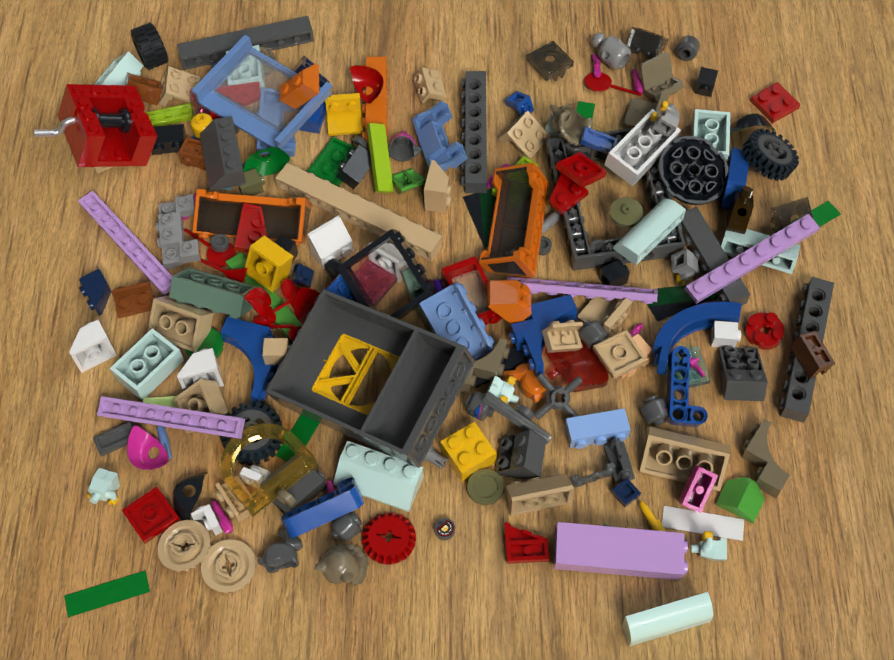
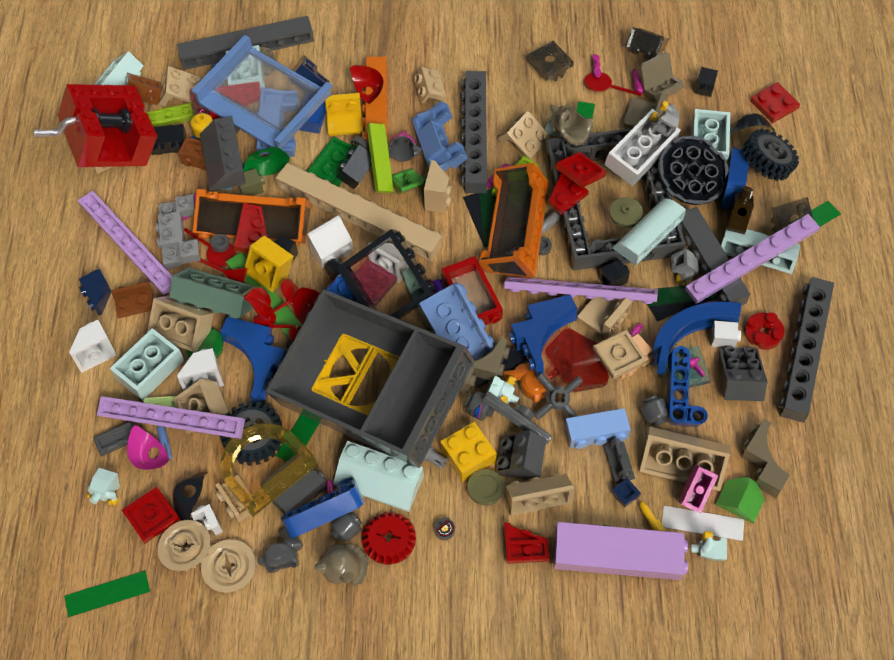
black tyre [131,22,168,70] -> none
dark pink piece [211,500,233,534] -> none
white bracket [240,465,270,490] -> none
tan brick [262,338,290,365] -> none
dark tan tile [275,488,296,508] -> none
orange slope [279,64,319,109] -> none
dark blue plate [292,263,314,288] -> none
orange slope [487,280,532,324] -> none
blue bracket [504,91,534,116] -> none
tan bracket [542,320,583,353] -> none
dark grey piece [569,462,616,487] -> none
blue tile [579,127,618,154] -> none
dark grey head [579,320,608,349] -> none
light grey piece [591,33,631,70] -> none
light aqua brick [622,592,713,646] -> none
dark grey head [676,35,700,61] -> none
reddish brown hinge [790,331,836,379] -> none

